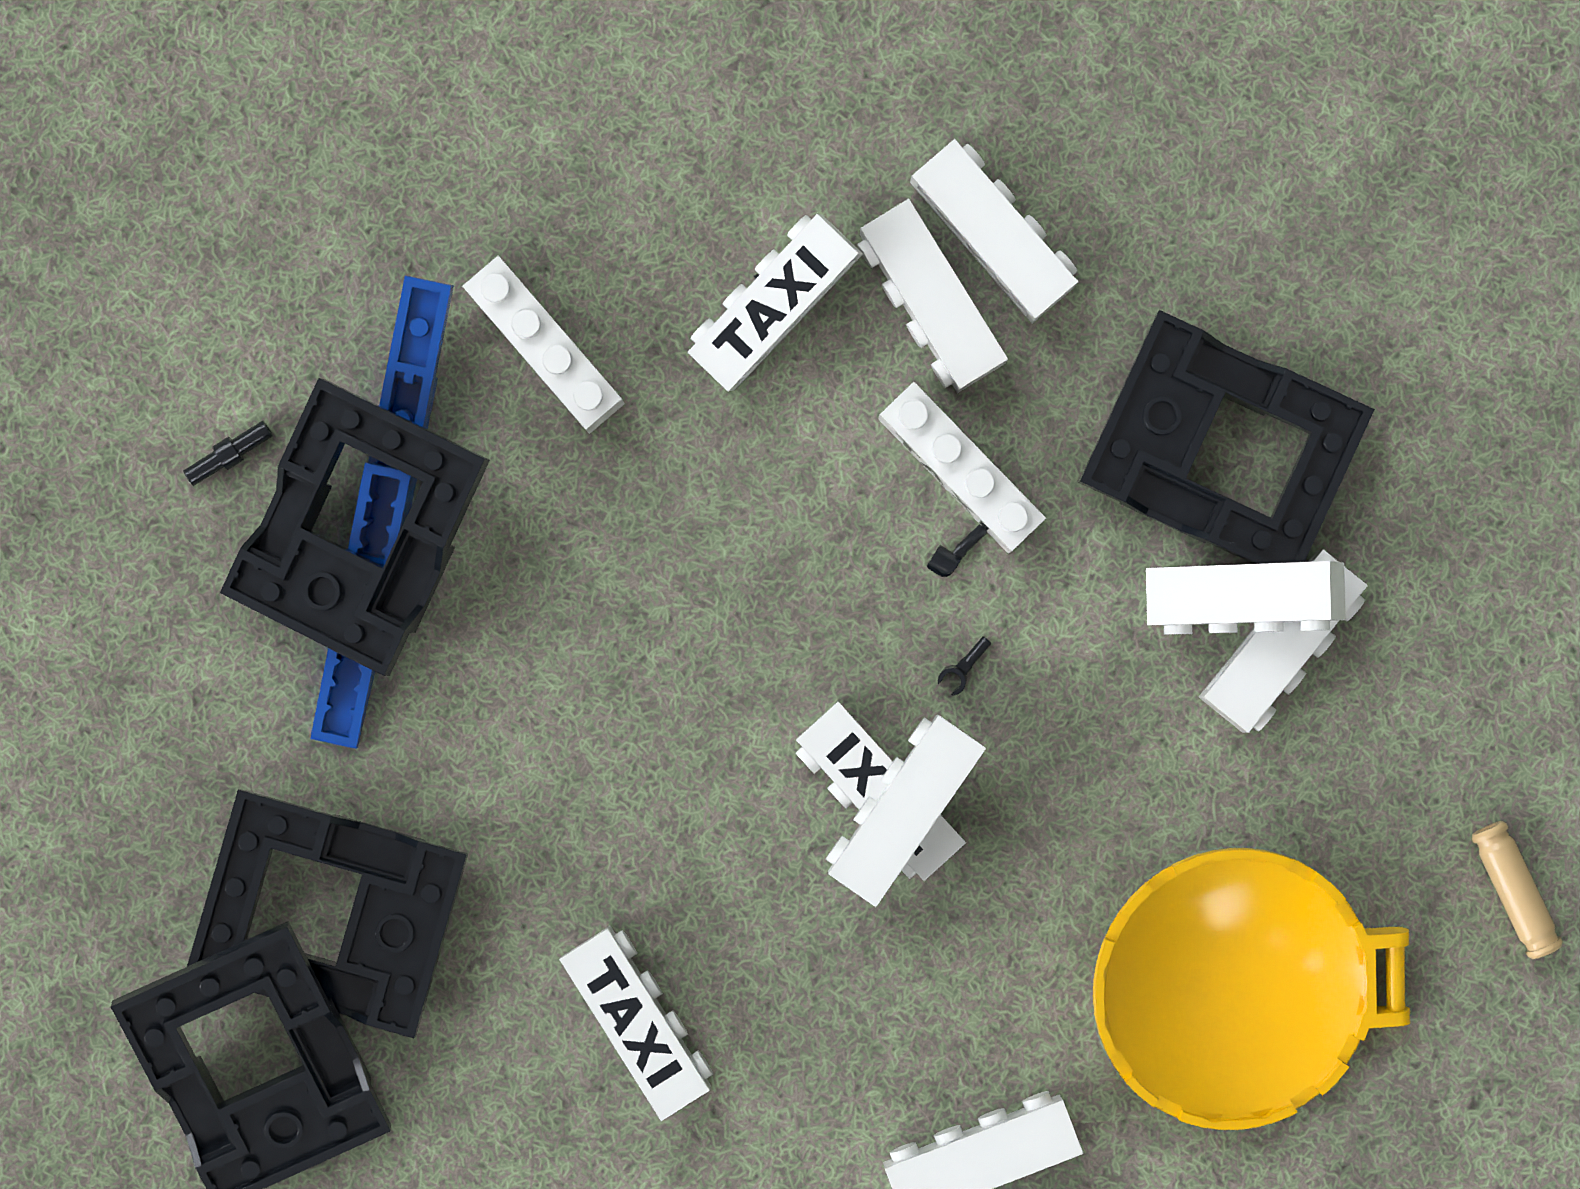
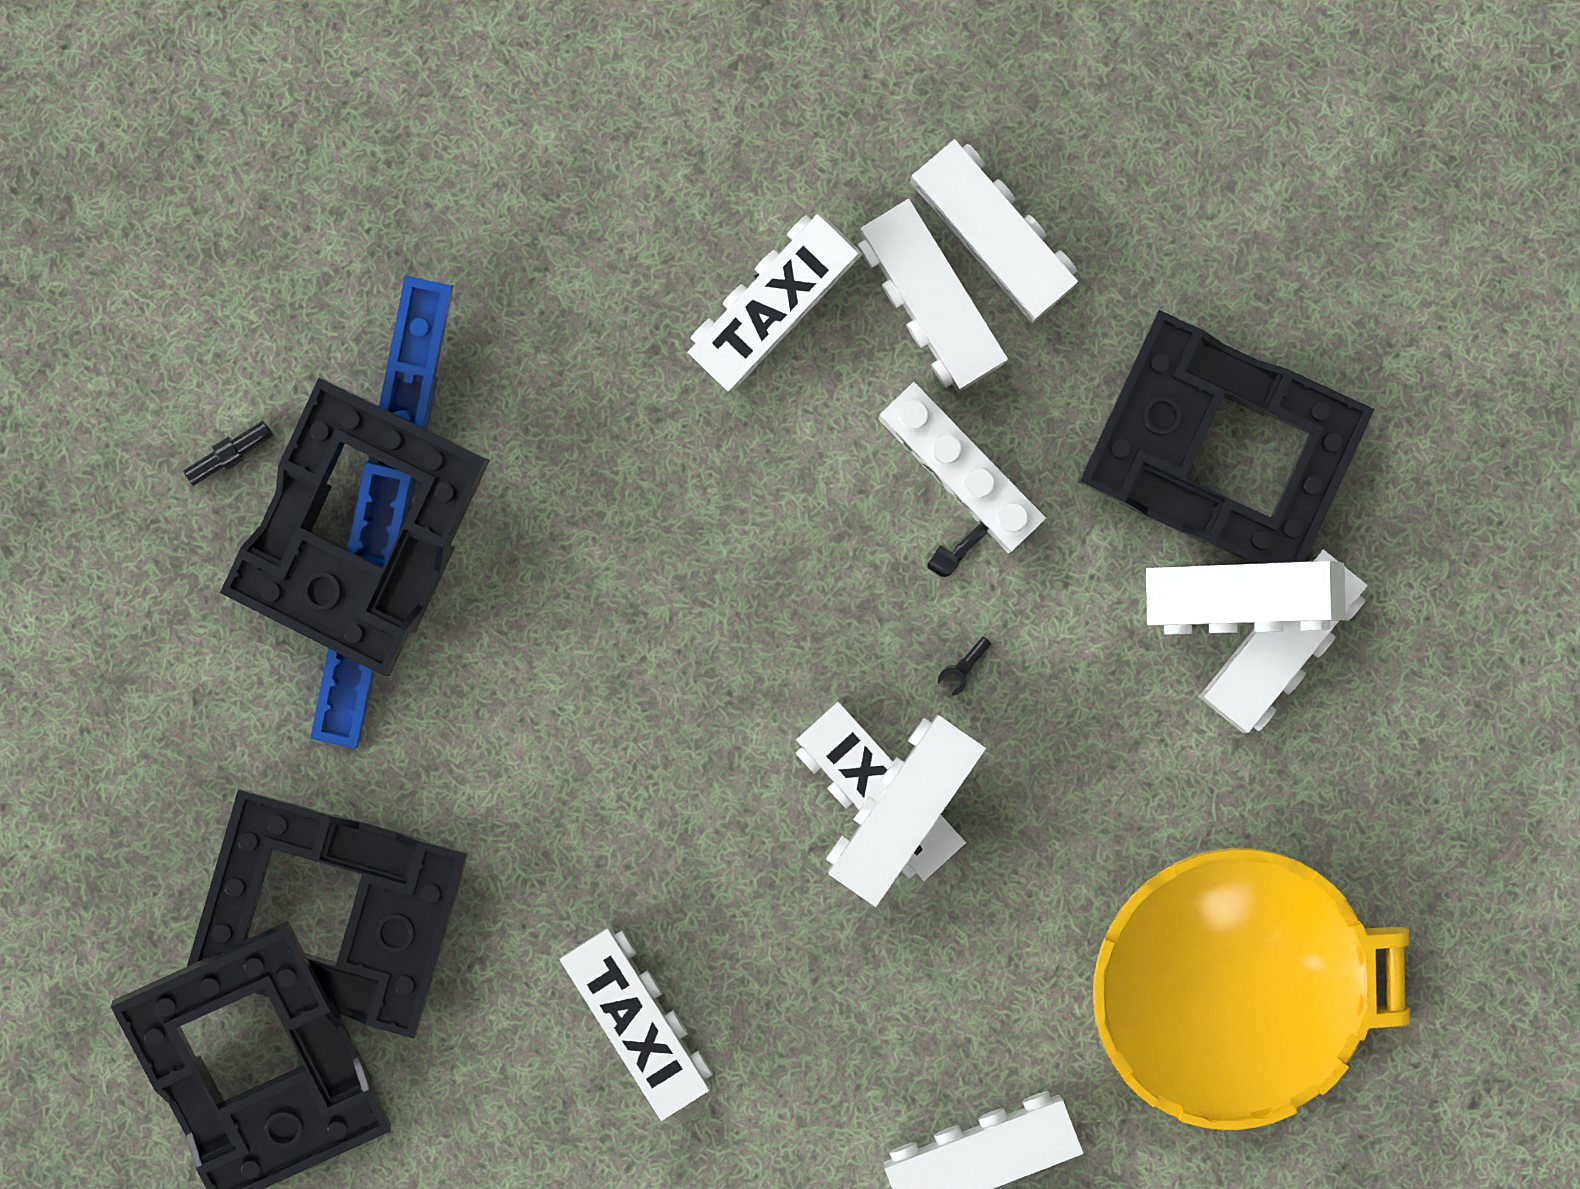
white brick [462,256,625,434] -> none
tan axle [1471,821,1563,959] -> none

